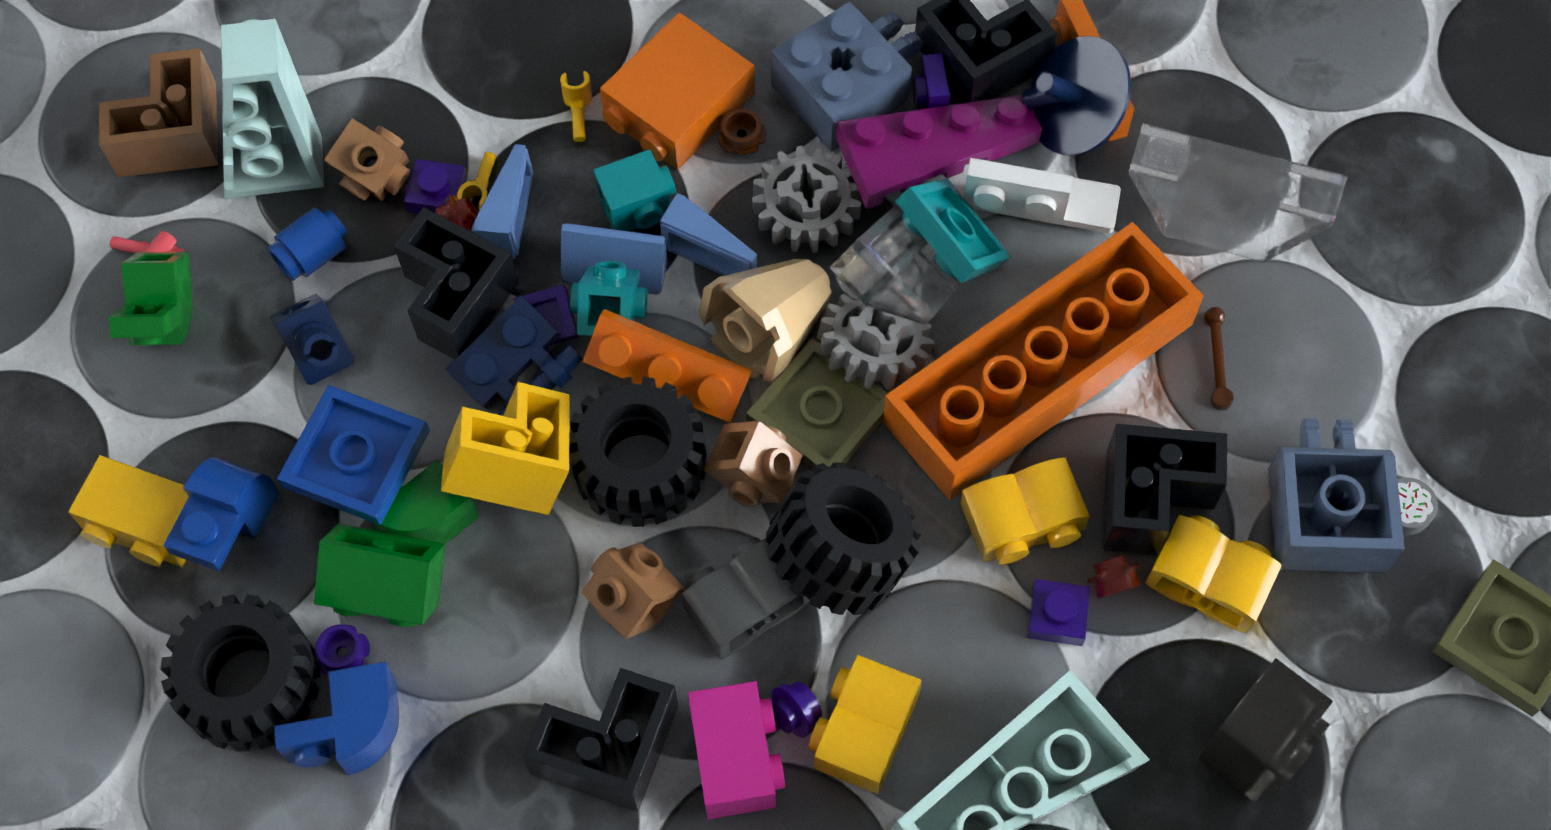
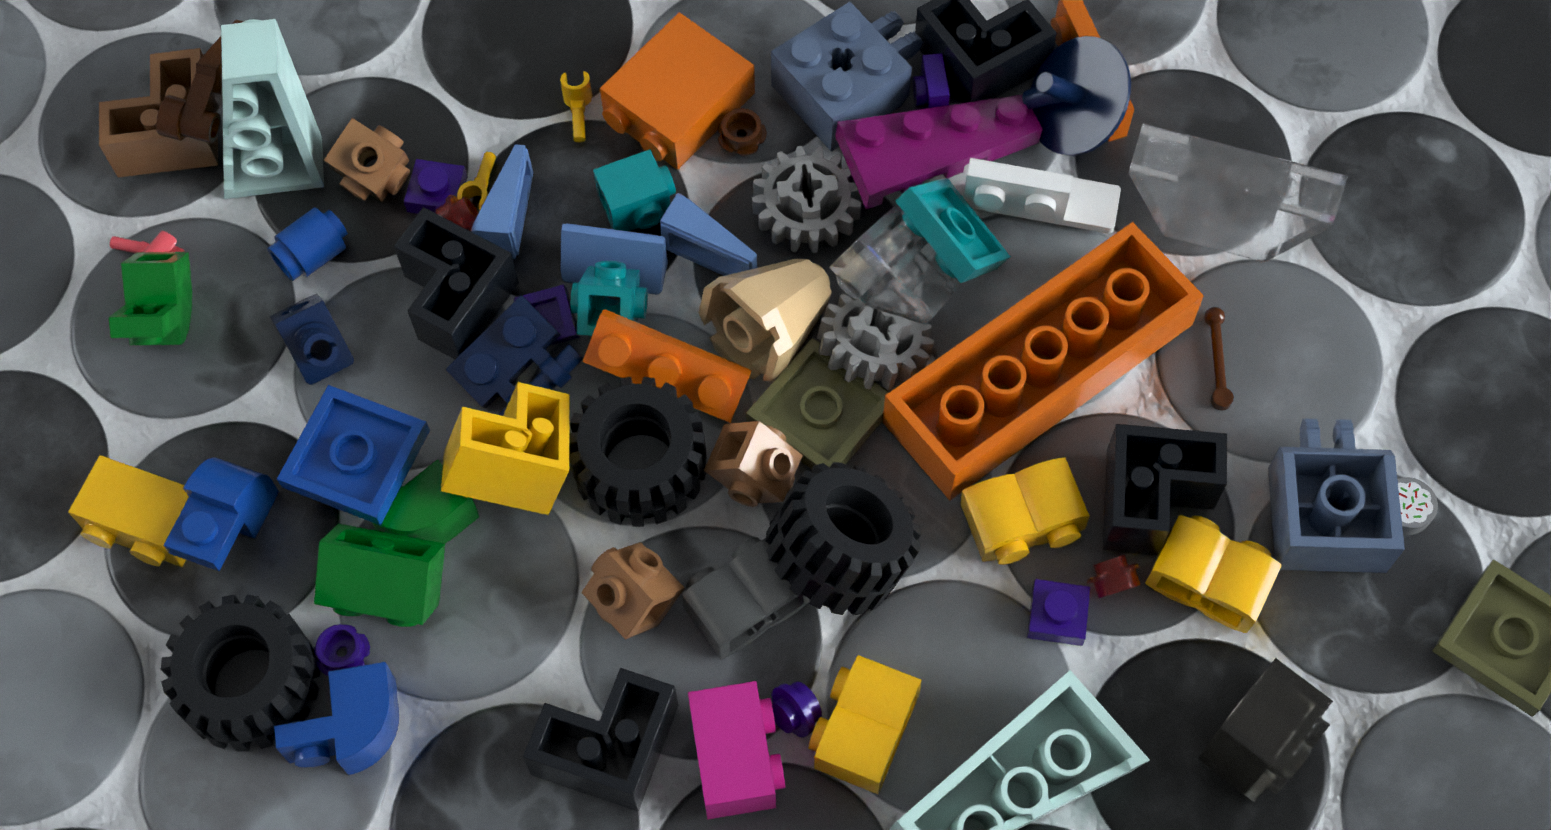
none -> reddish brown plate [156,19,244,143]

